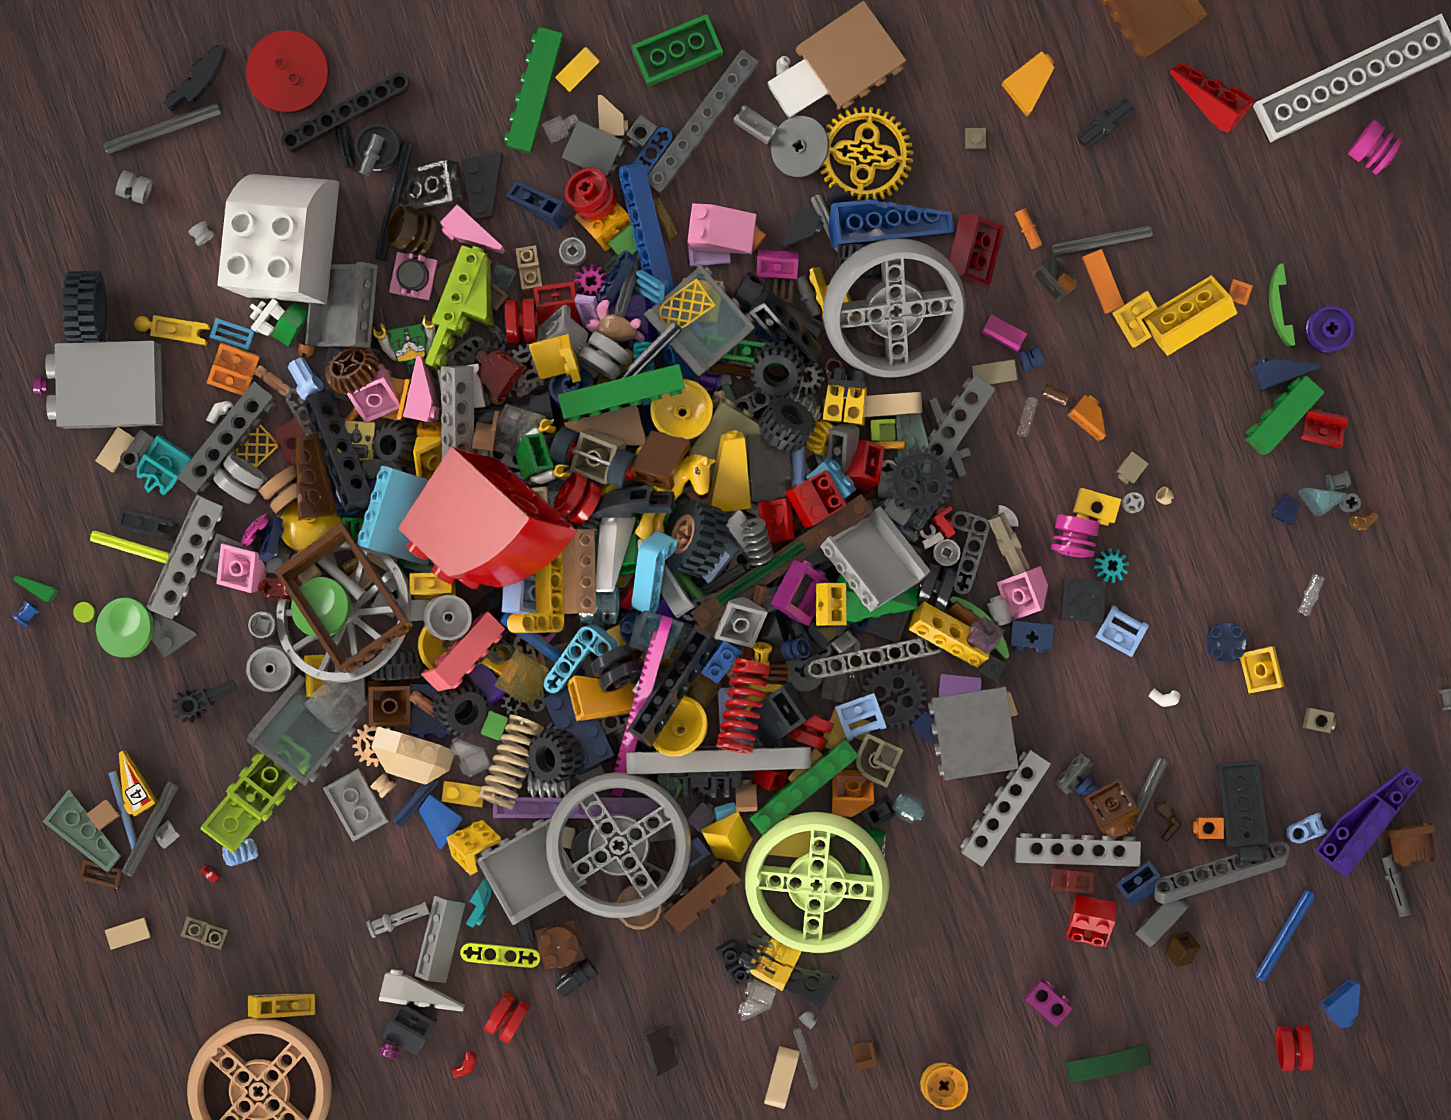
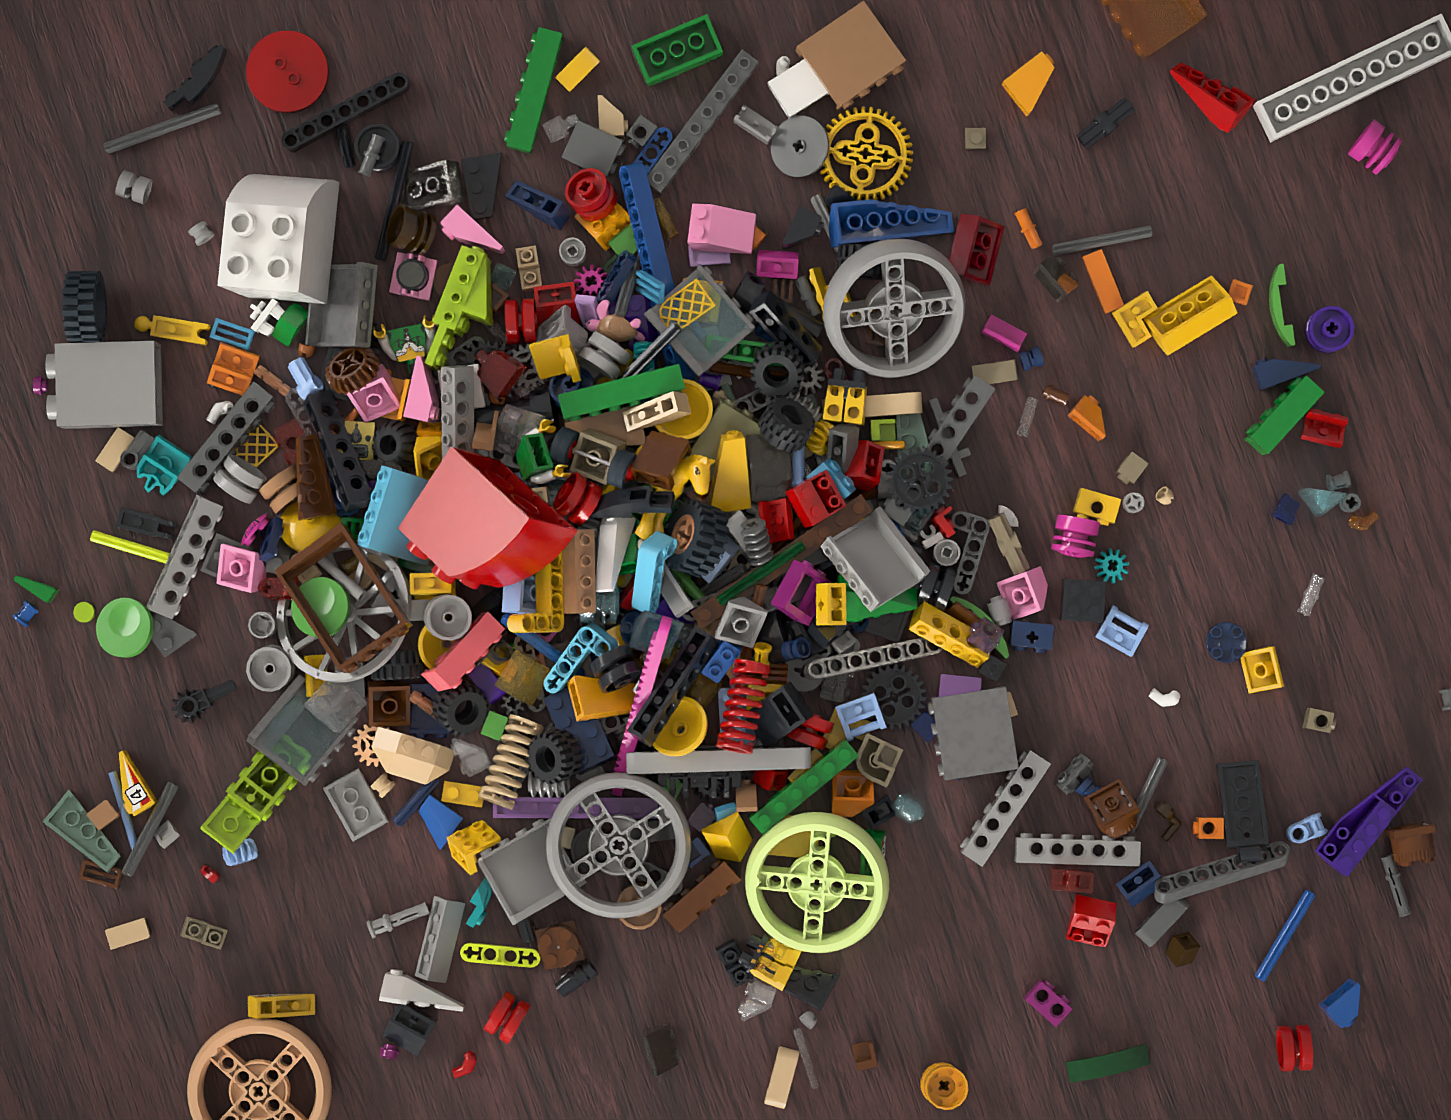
none -> tan slope [622,391,691,432]

